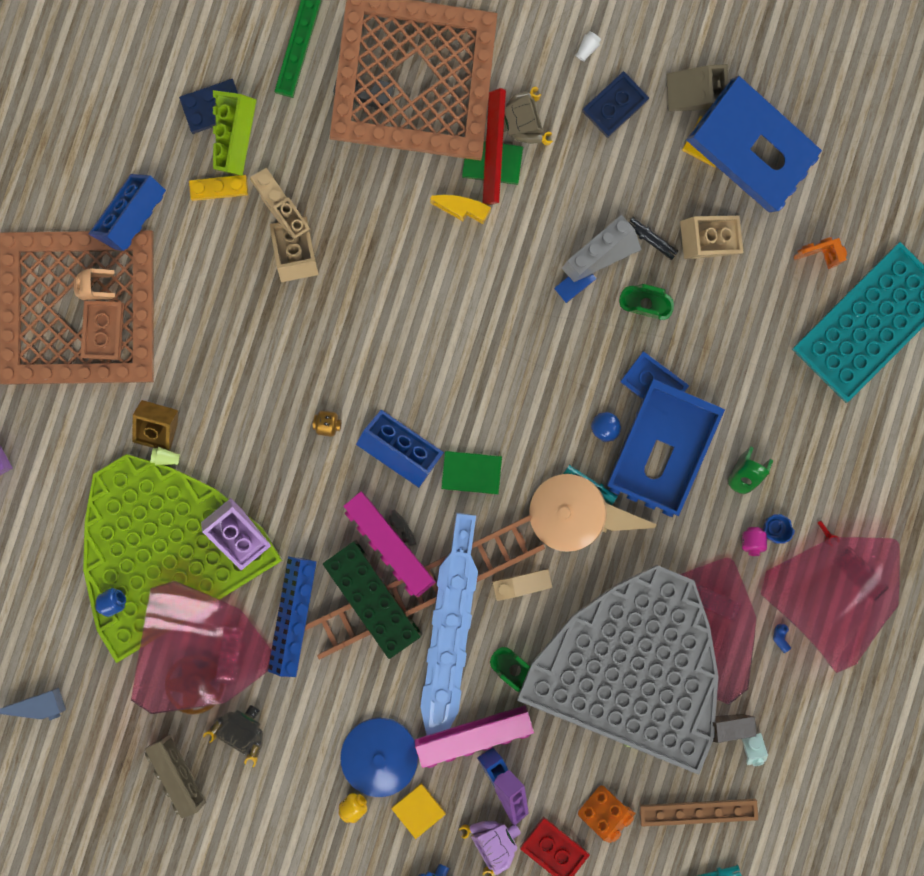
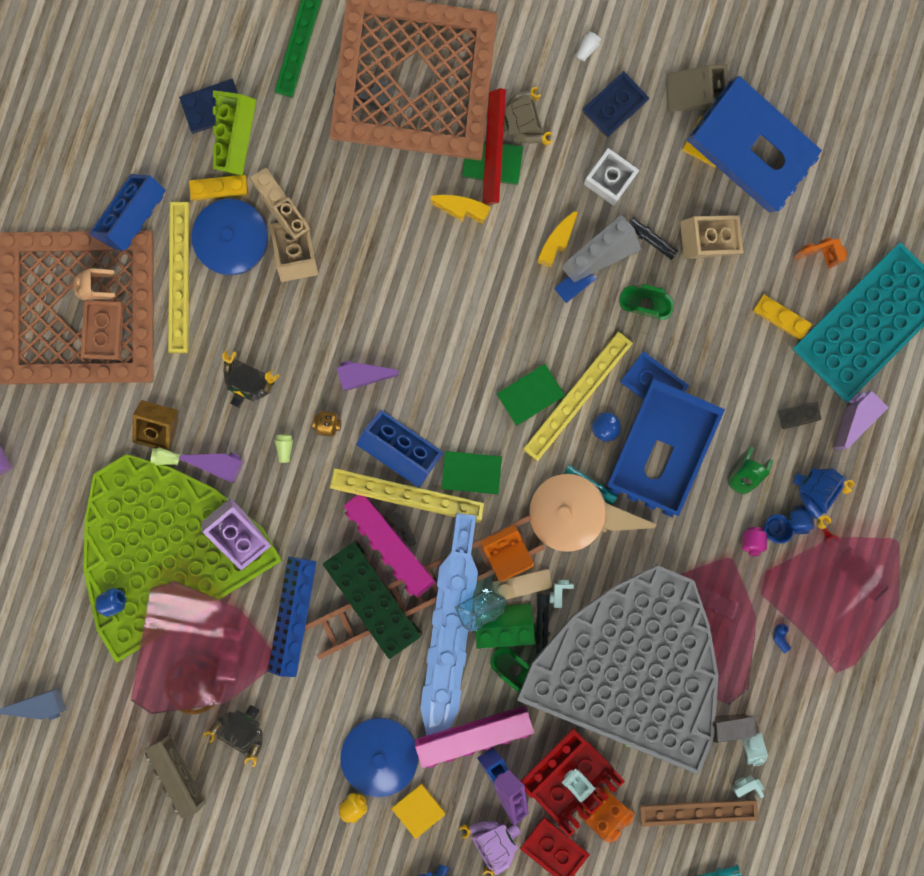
none -> light yellow tile [168,202,190,353]
none -> medium lavender slope [179,452,244,483]
none -> blue dish [191,199,268,275]
none -> clear smoke torso [222,349,280,408]
none -> yellowish green cone [274,434,294,463]
none -> light yellow tile [330,468,484,523]
none -> medium lavender slope [337,361,399,391]
none -> clear light blue slope [455,589,506,632]
none -> green slope [474,603,535,649]
none -> orange bracket [480,525,534,582]
none -> green tile [496,364,565,426]
none -> red slope [520,728,625,837]
none -> light yellow tile [522,331,633,461]
none -> black pin [535,594,550,653]
none -> yellow slope [537,211,578,267]
none -> light aqua bracket [549,580,574,608]
none -> light aqua bracket [562,769,596,802]
none -> white brick [584,148,639,206]
none -> light aqua bracket [731,775,764,798]
none -> yellow plate [752,294,812,340]
none -> clear smoke slope [778,401,822,429]
none -> blue head [788,505,815,534]
none -> blue torso [793,468,854,529]
none -> lavender slope [833,391,889,450]

